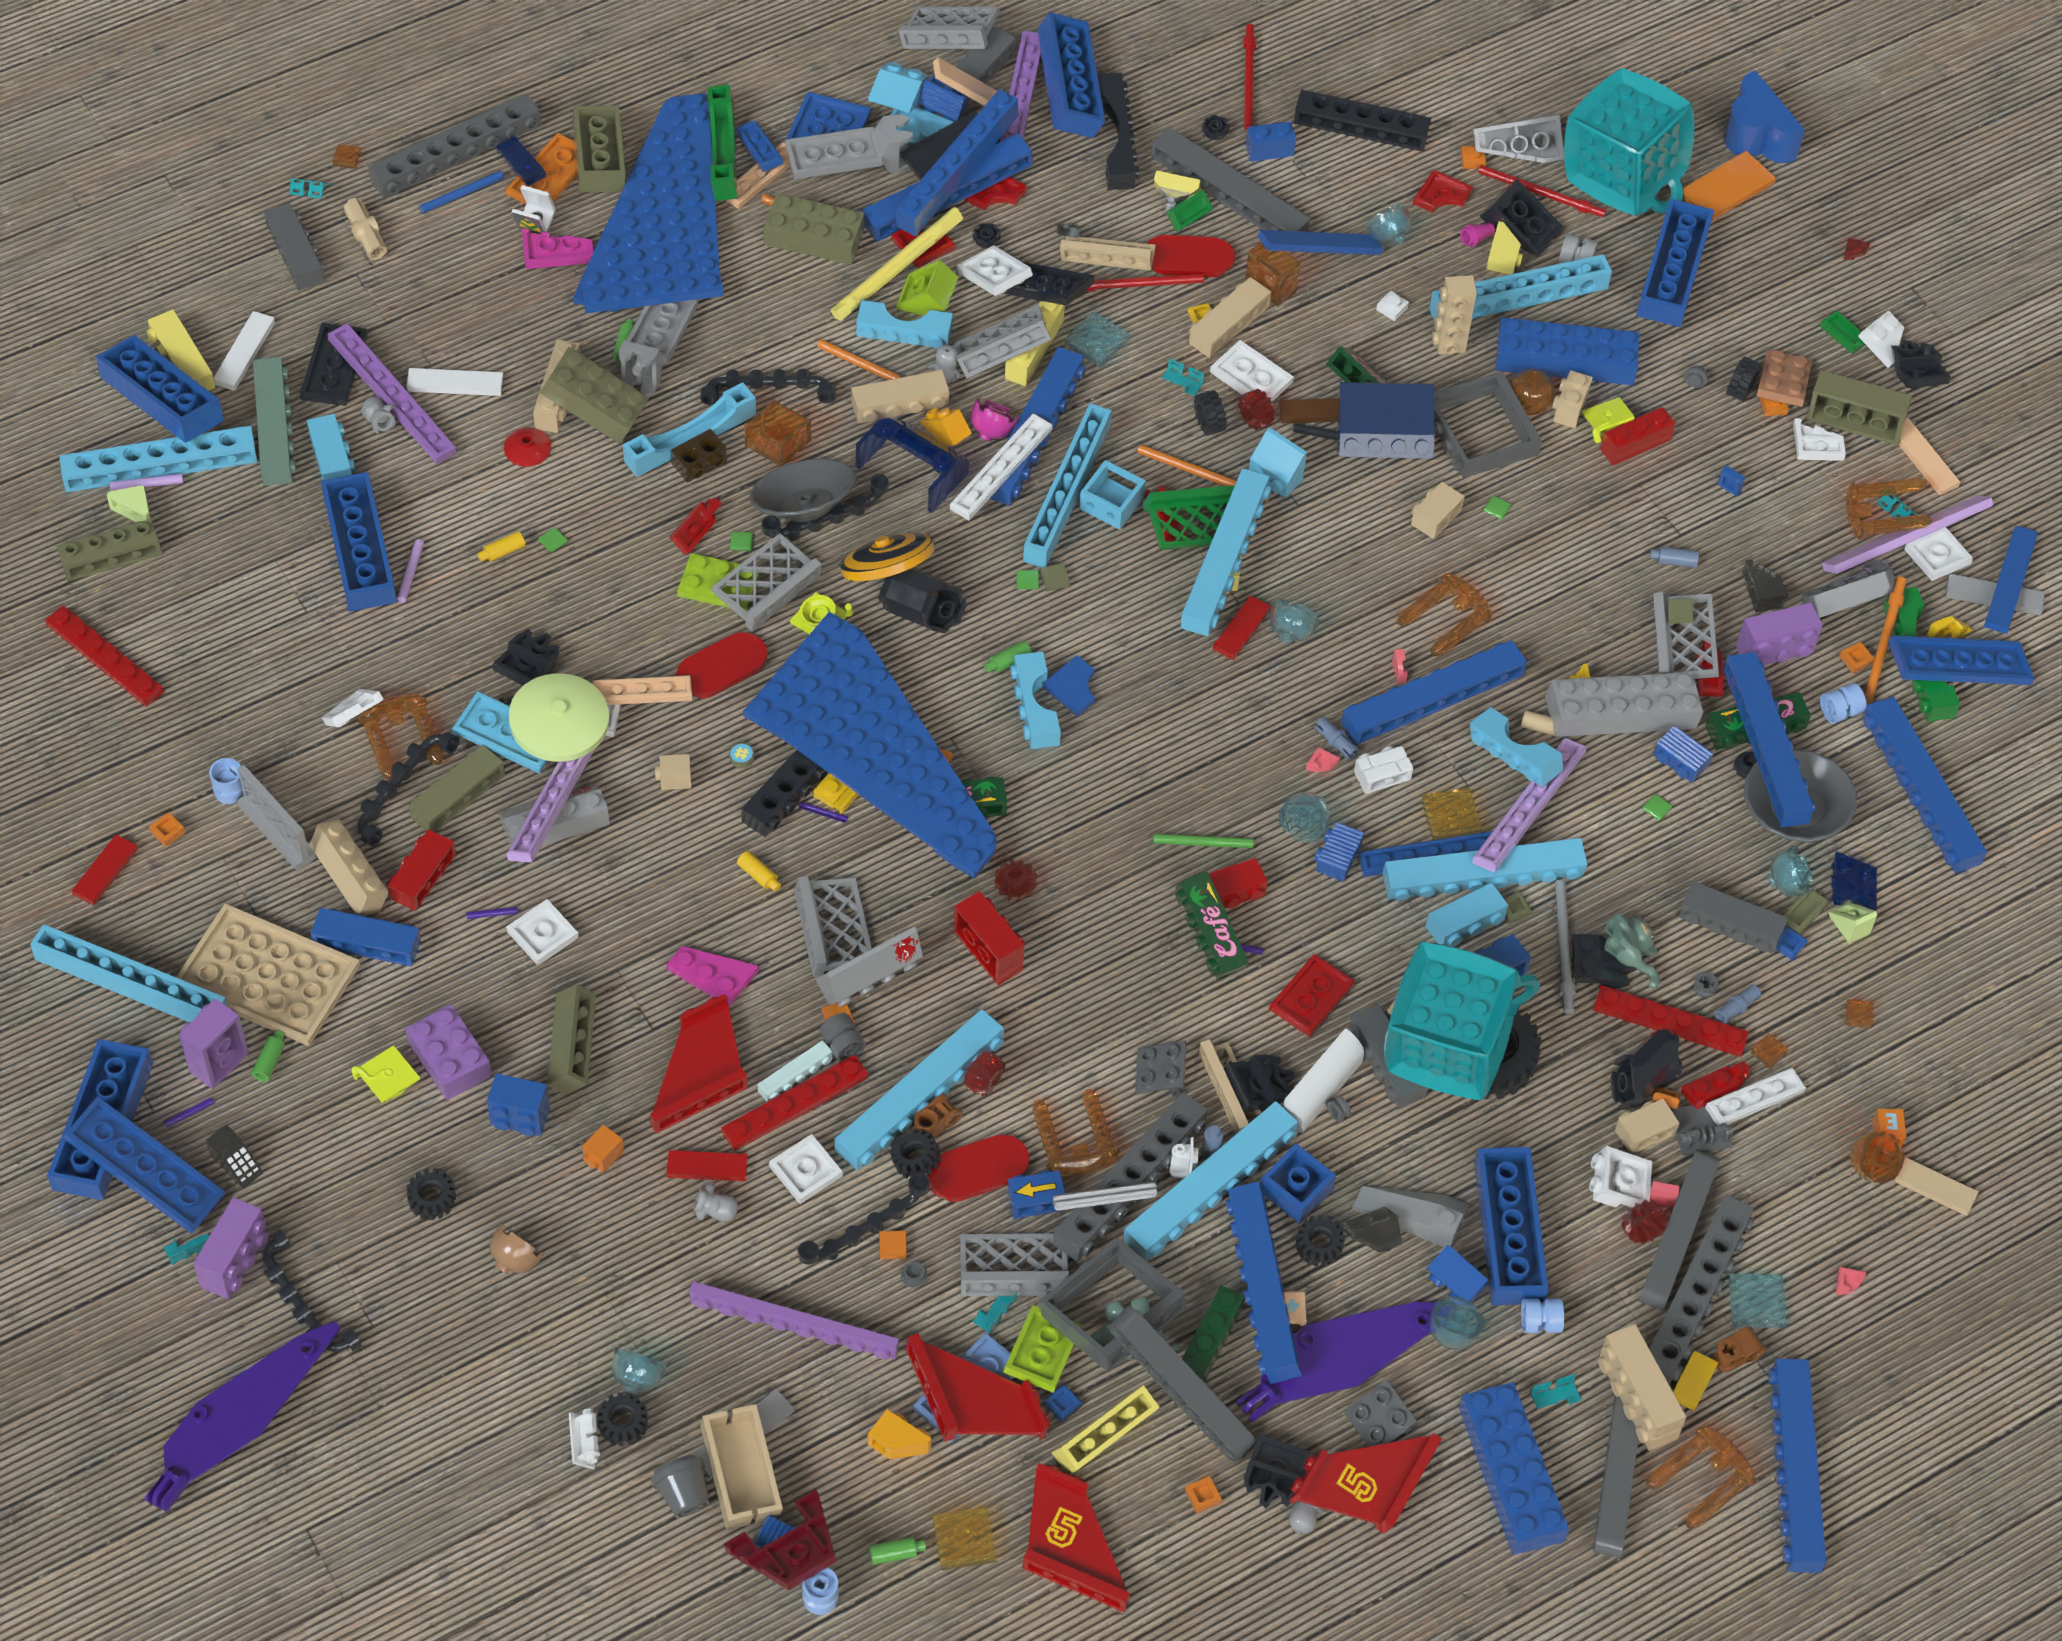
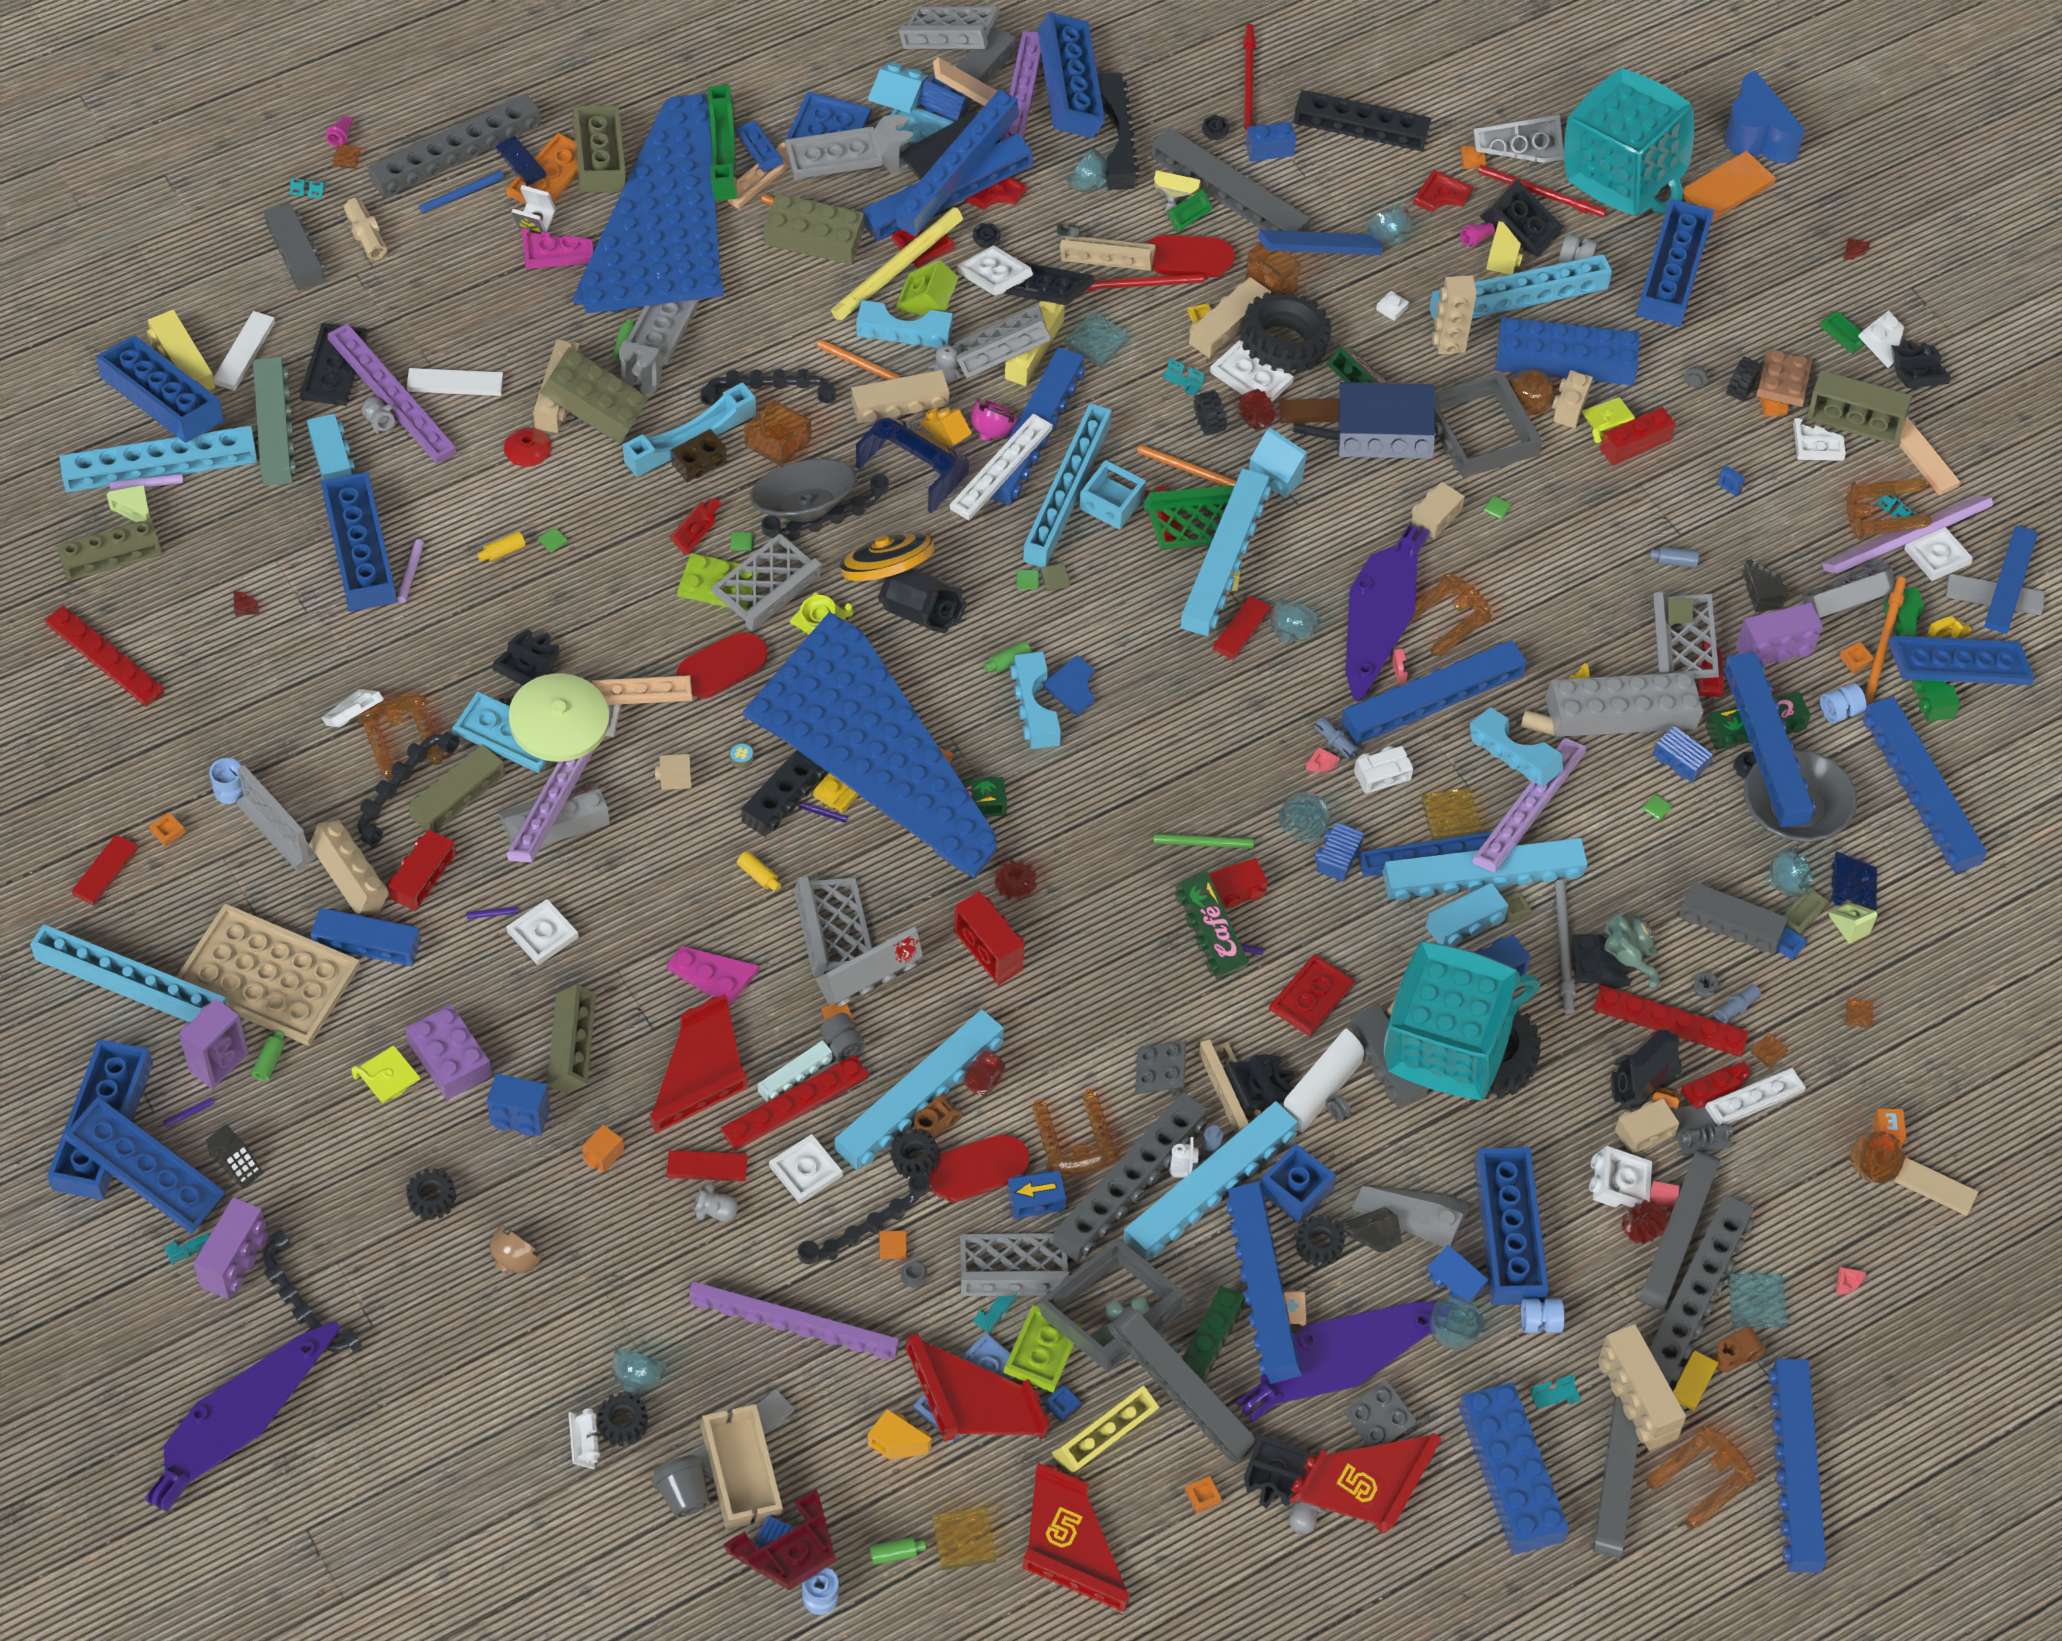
light grey axle [1053,1182,1157,1211] -> none
none -> clear red tile [233,591,260,616]
none -> dark pink cone [326,115,353,147]
none -> clear light blue cylinder [1065,147,1108,193]
none -> black tyre [1240,291,1332,373]
none -> dark purple wing [1346,523,1430,701]

